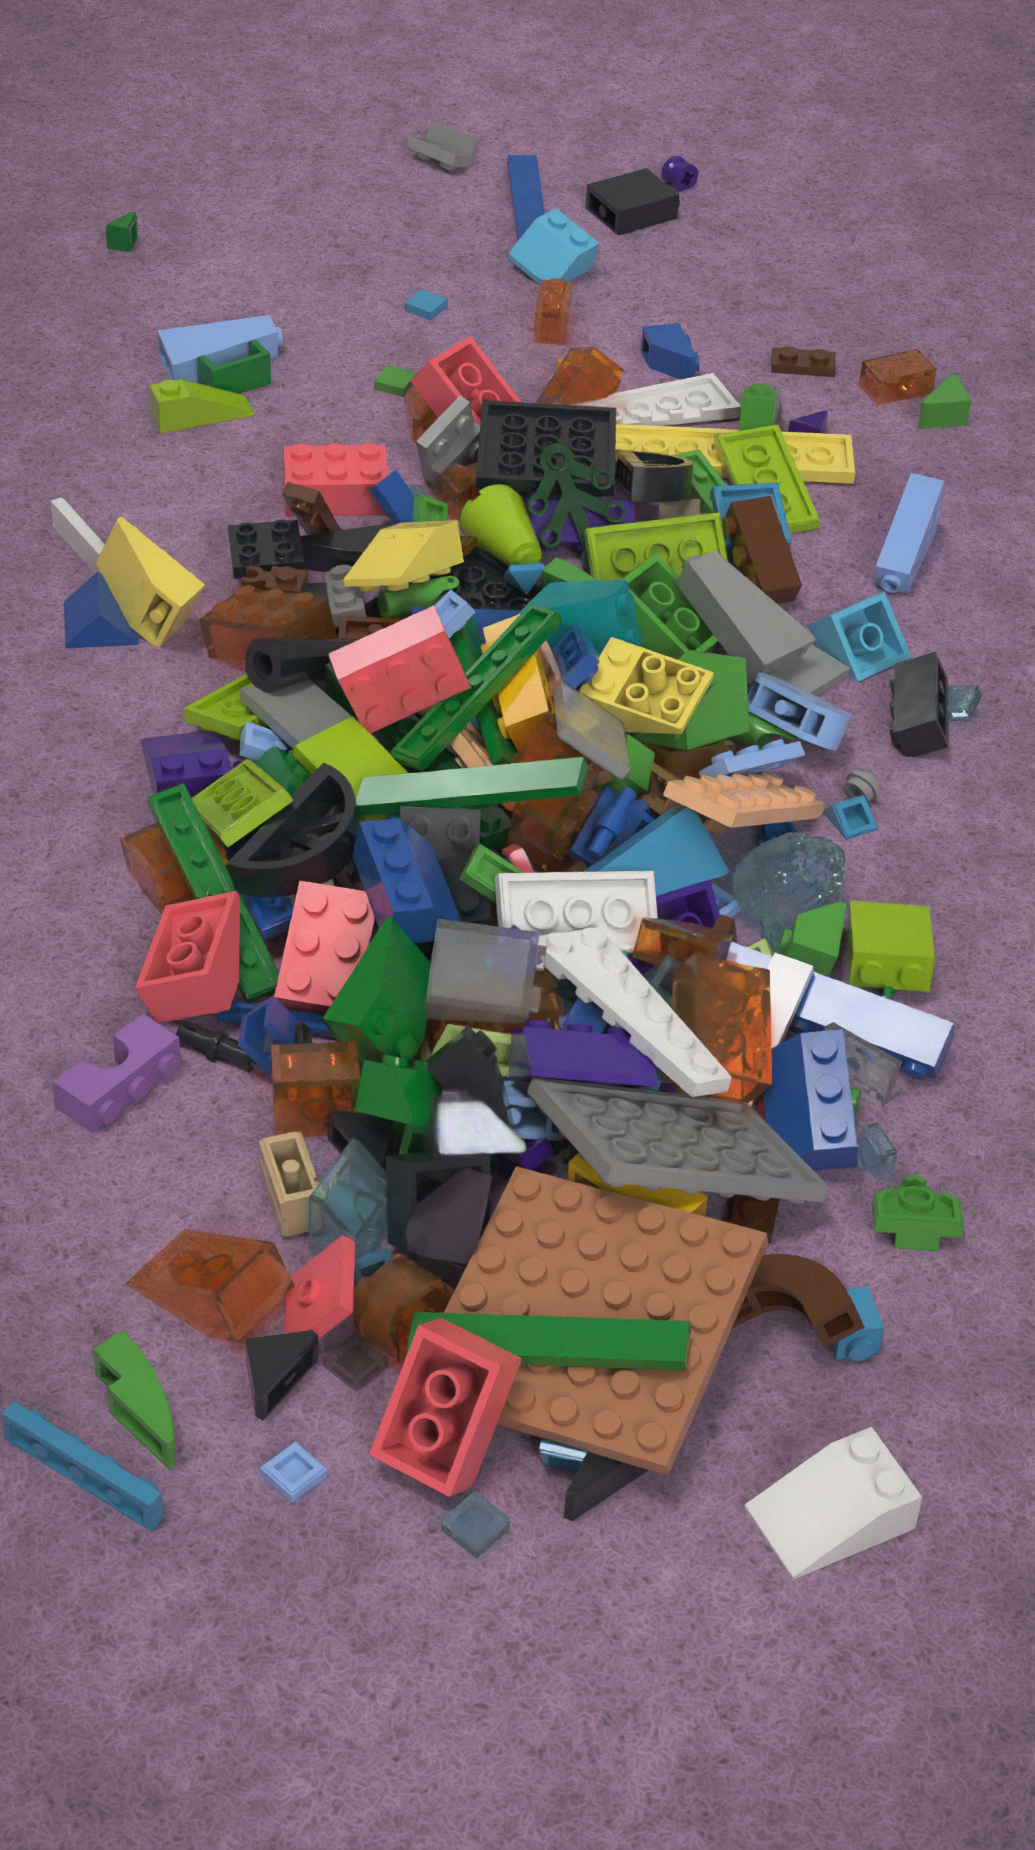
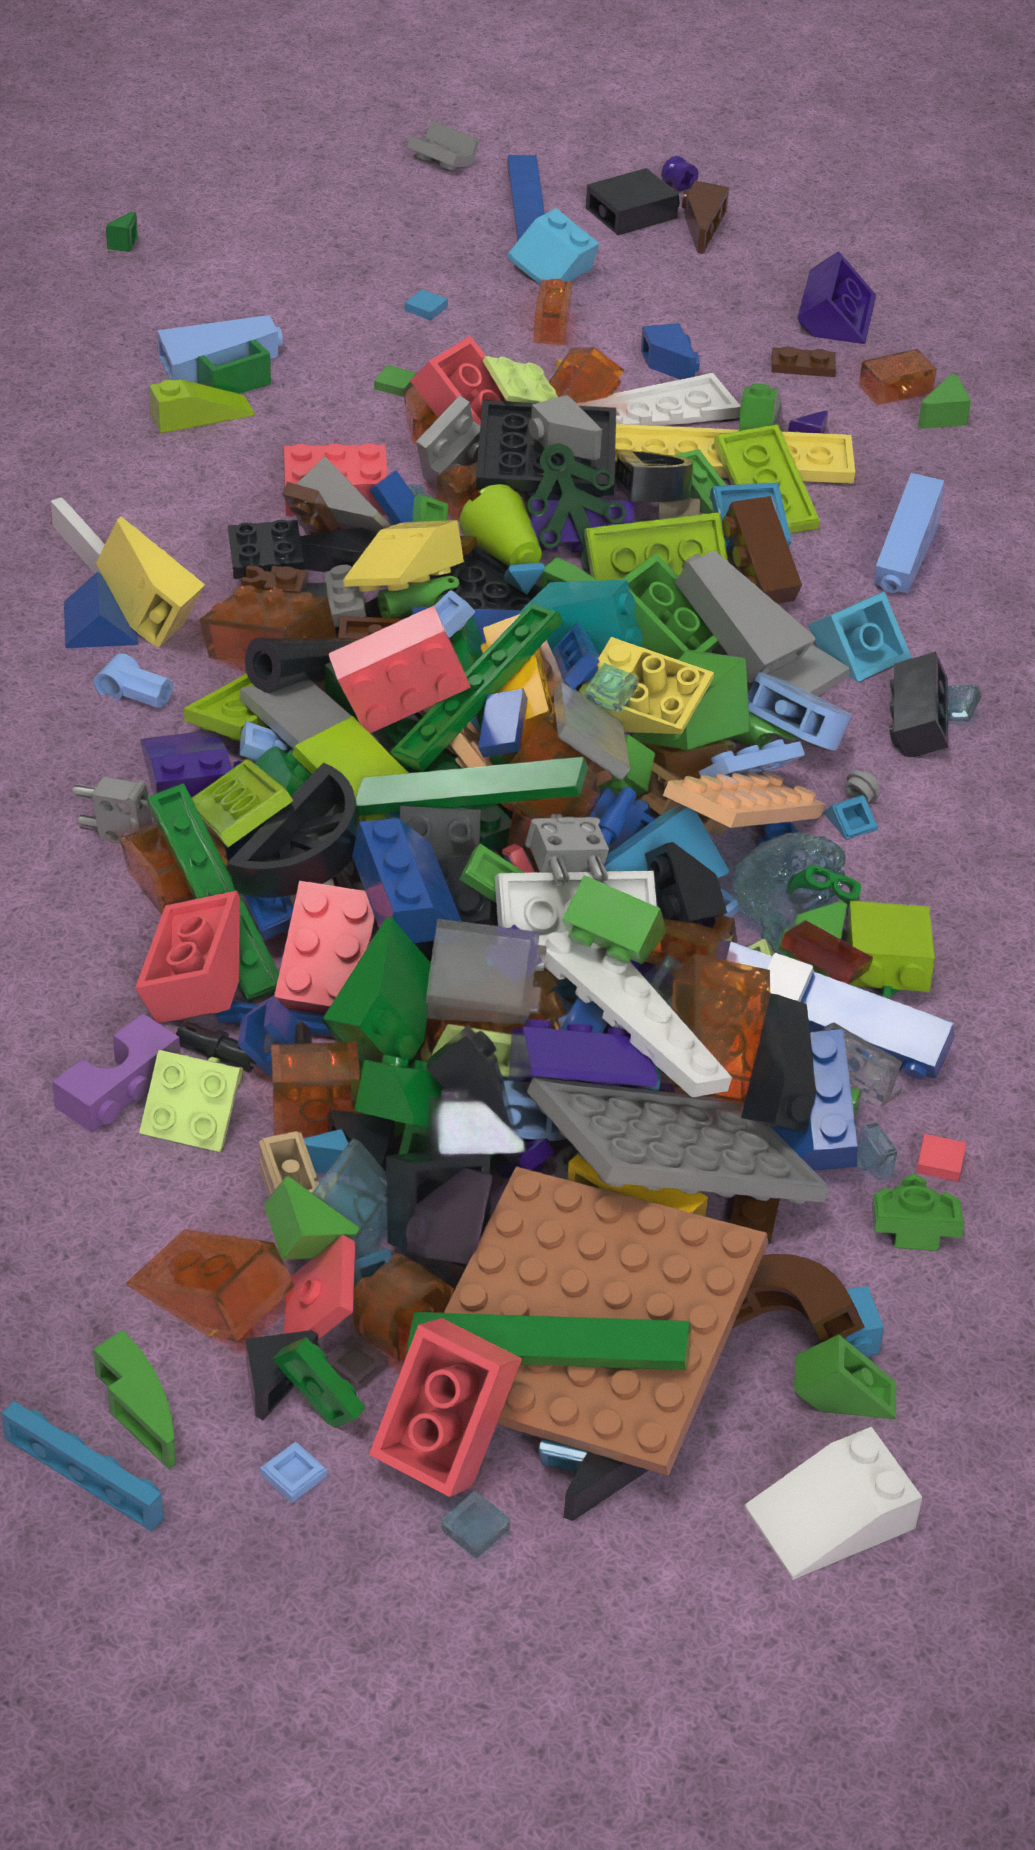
none -> light grey piece [72,777,158,850]
none -> light blue piece [93,653,173,708]
none -> yellowish green plate [139,1050,243,1152]
none -> bright green slope [264,1176,360,1260]
none -> green plate [272,1337,366,1428]
none -> light grey slope [297,456,392,531]
none -> dark azure slope [304,1129,352,1178]
none -> tile [478,689,528,758]
none -> yellowish green plate [483,356,558,403]
none -> light grey piece [525,814,609,885]
none -> light grey slope [529,395,602,460]
none -> bright green slope [562,875,666,964]
none -> clear light blue plate [585,662,638,713]
none -> black slope [645,842,727,931]
none -> reddish brown slope [682,180,729,254]
none -> black slope [741,993,816,1133]
none -> clear red plate [781,920,873,984]
none -> green cap [786,865,861,916]
none -> bright green slope [794,1335,896,1419]
none -> dark purple slope [797,251,876,344]
none -> coral tile [916,1134,966,1182]

